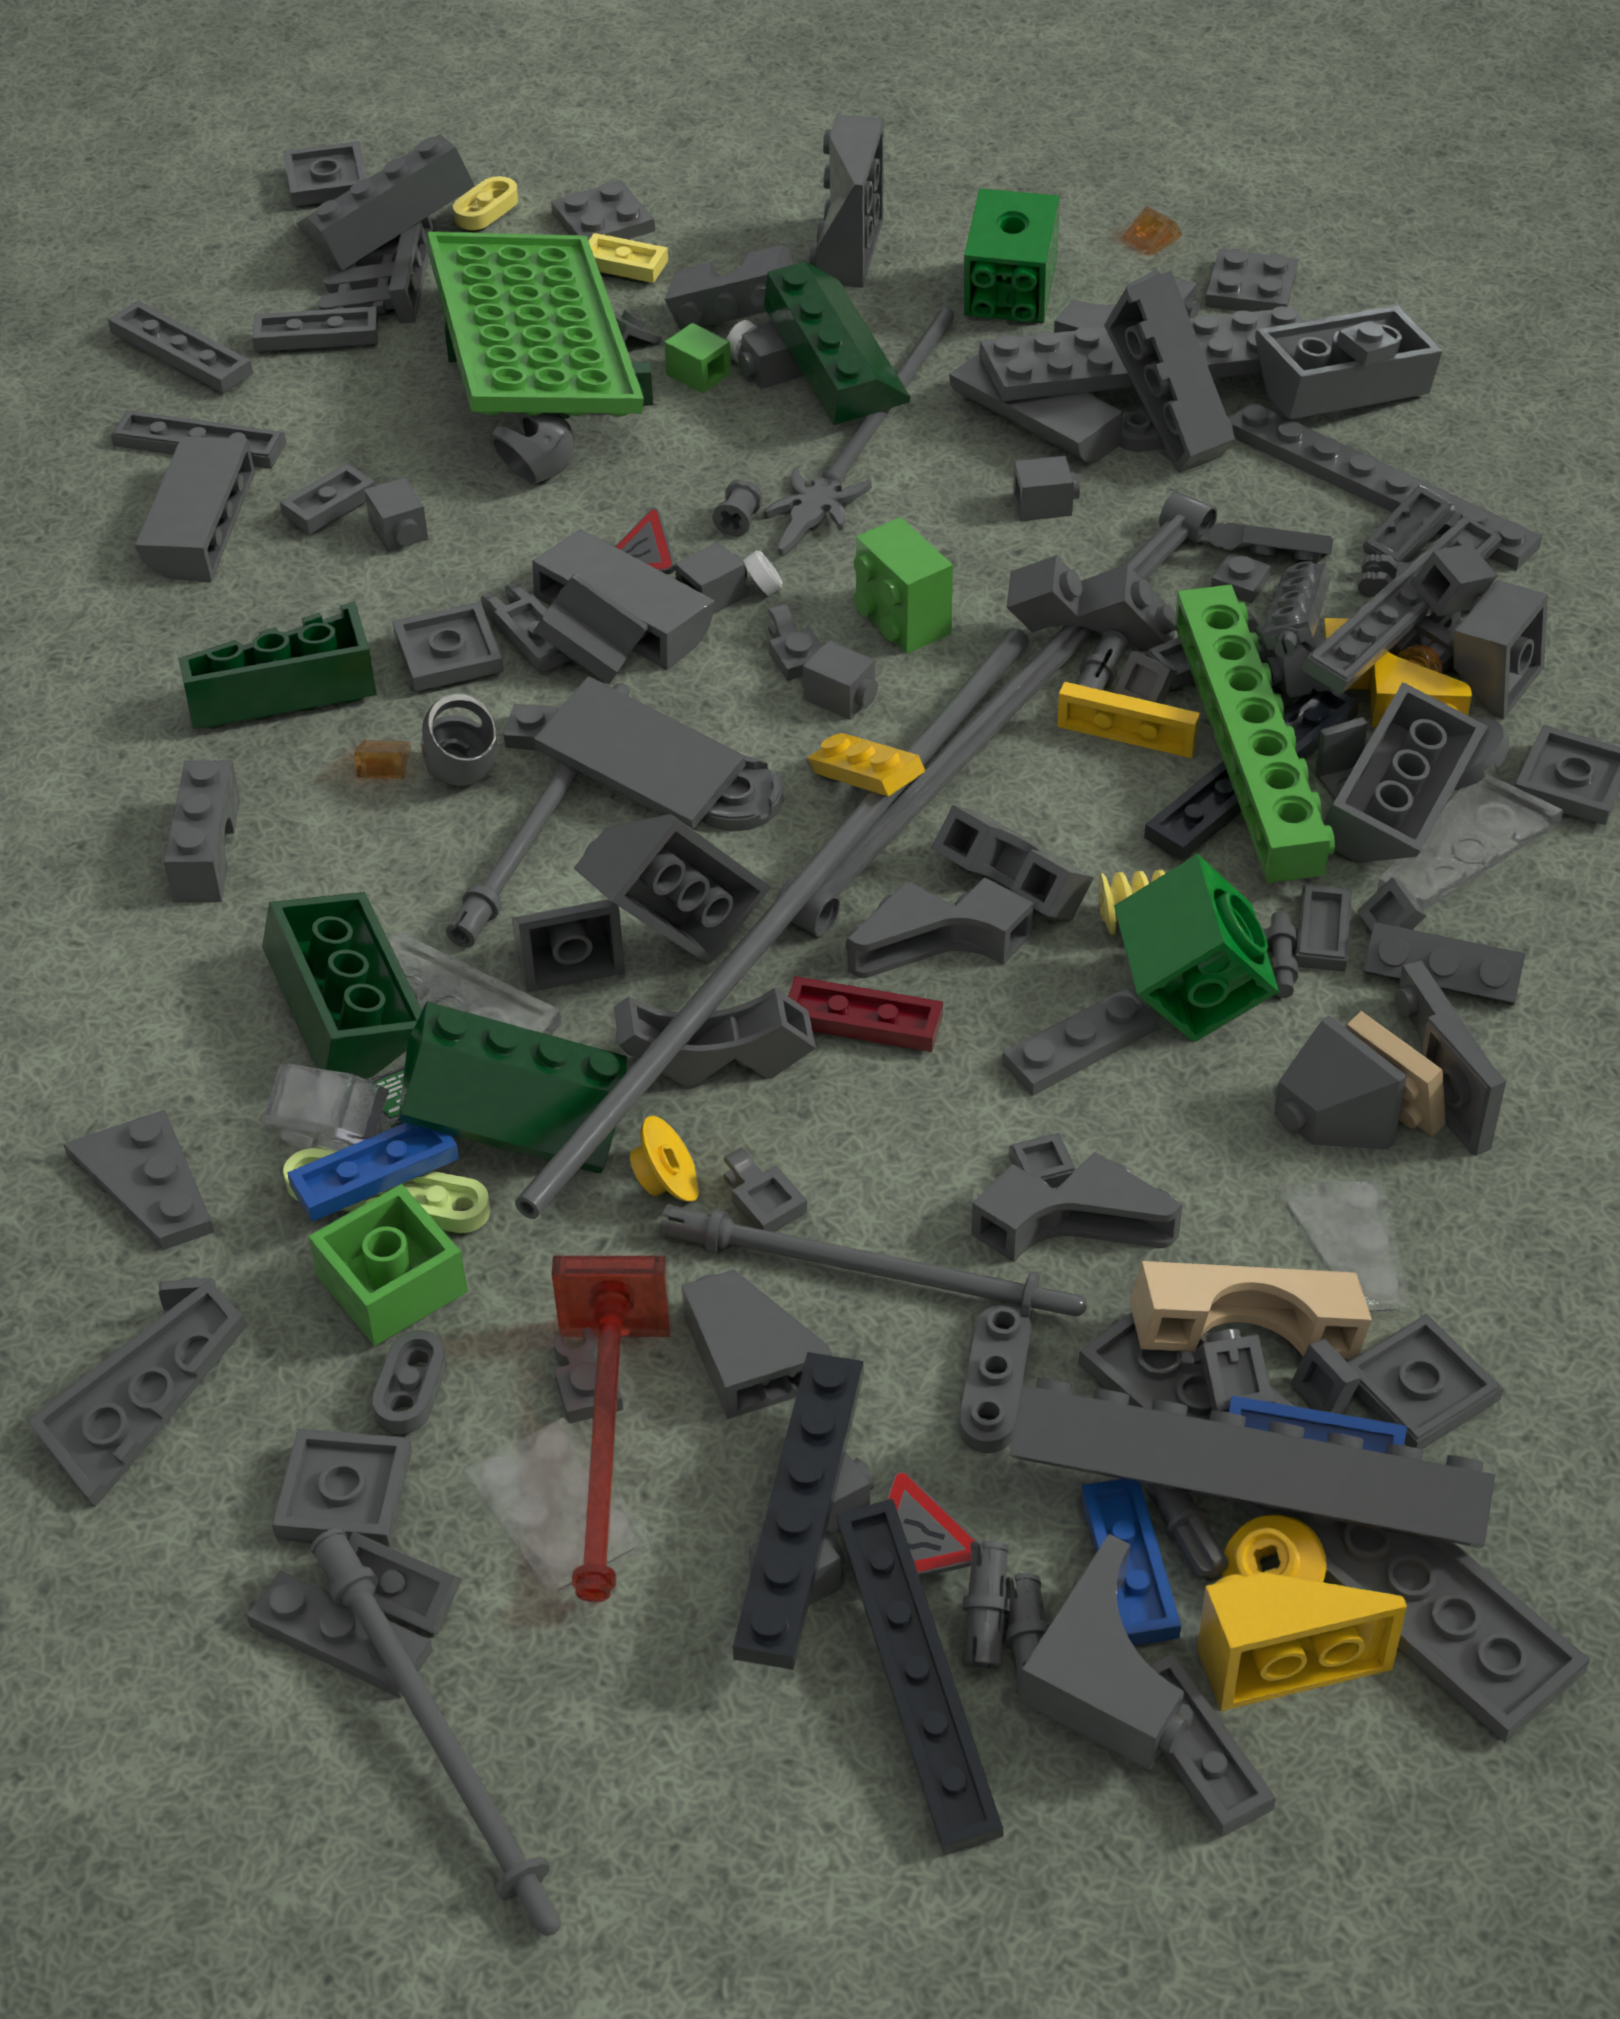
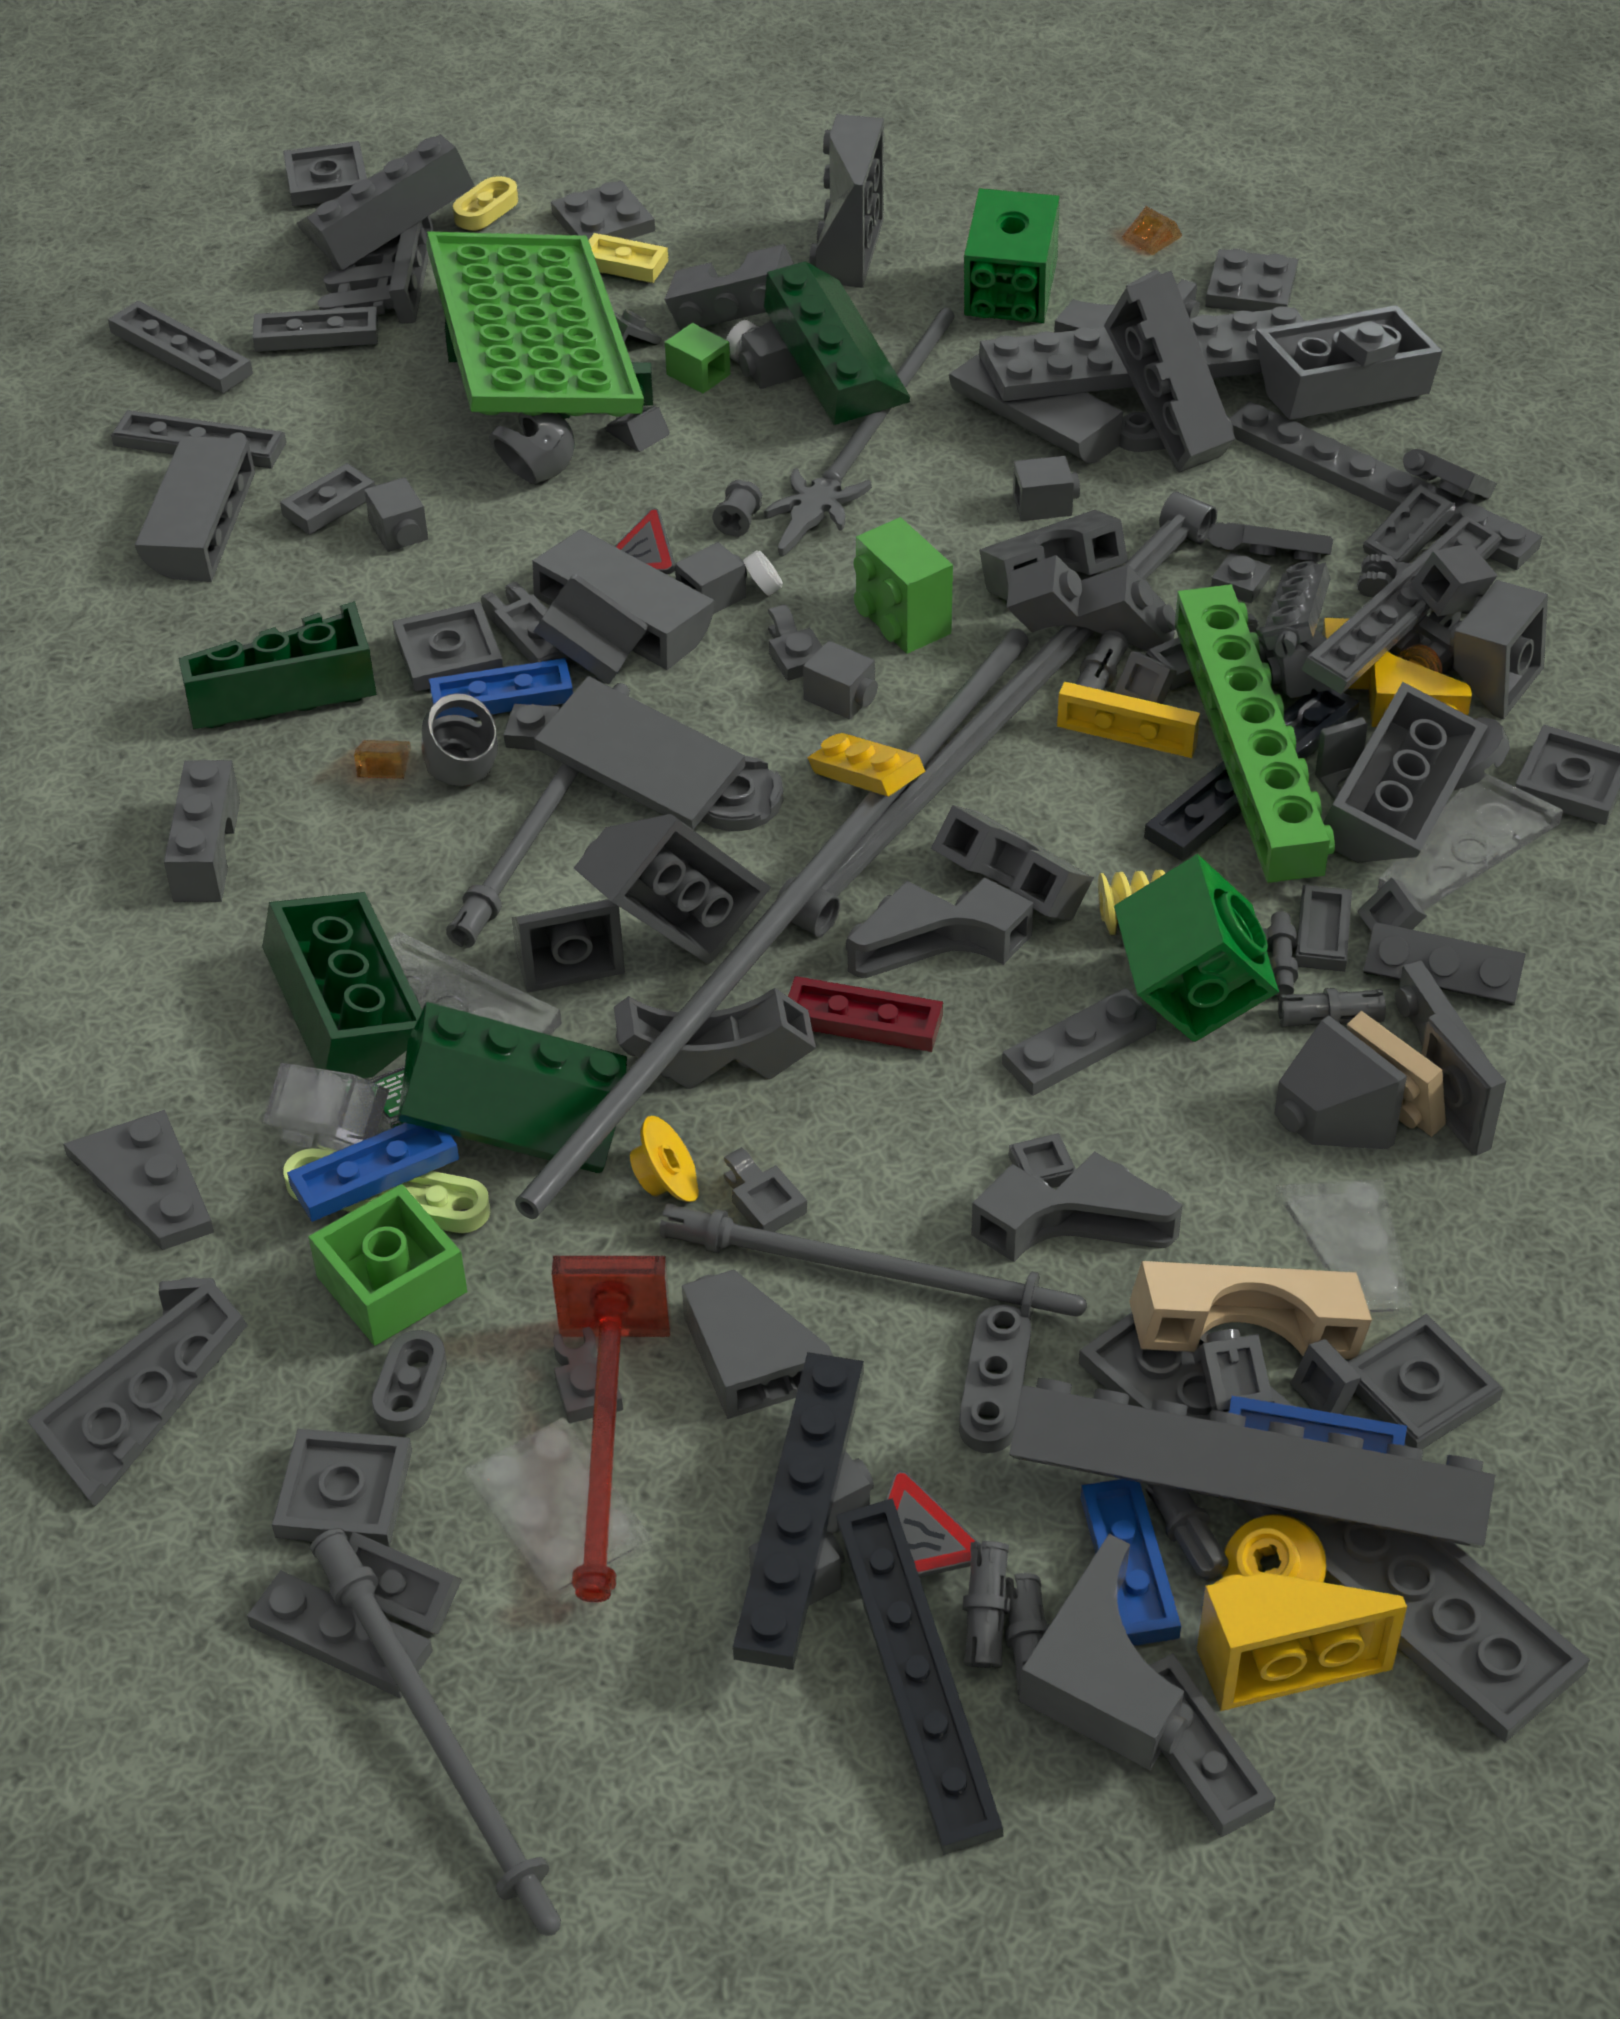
none -> blue plate [429,658,573,719]
none -> dark grey slope [605,406,670,452]
none -> dark grey arch [979,510,1128,600]
none -> dark grey pin [1278,988,1386,1027]
none -> dark grey plate [1403,449,1497,502]

